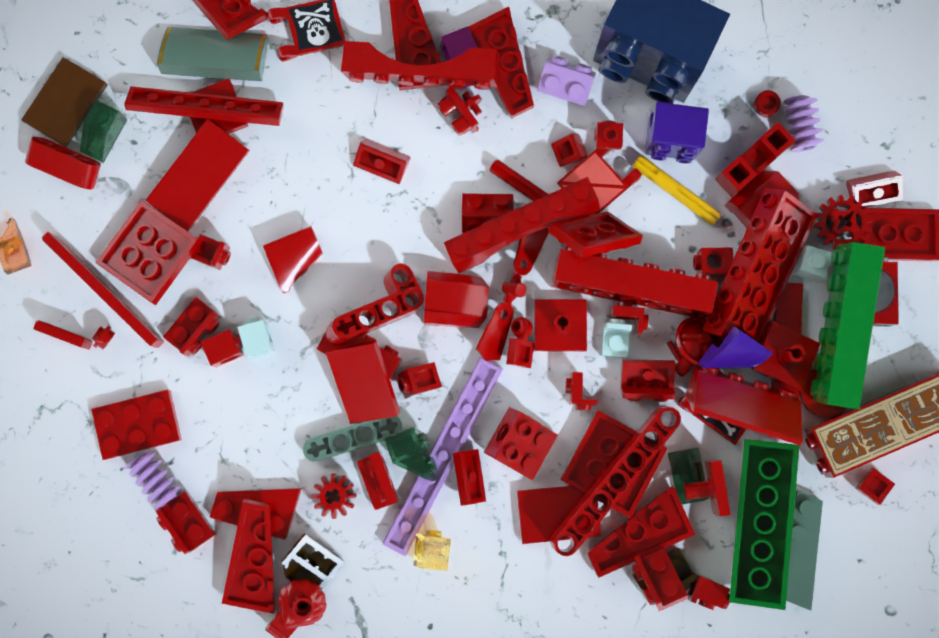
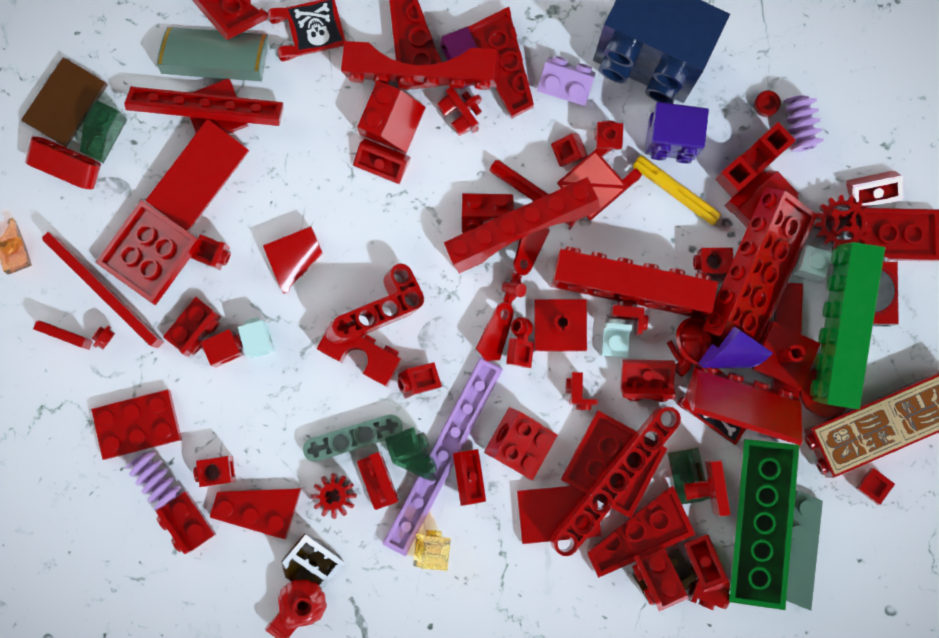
red wing [221,499,275,614] -> none
red tile [326,340,400,424] -> none
red slope [424,271,489,328] -> none
red plate [548,212,643,258] -> none
none -> red brick [193,456,236,487]
none -> red slope [357,80,426,154]
none -> red slope [683,534,730,592]

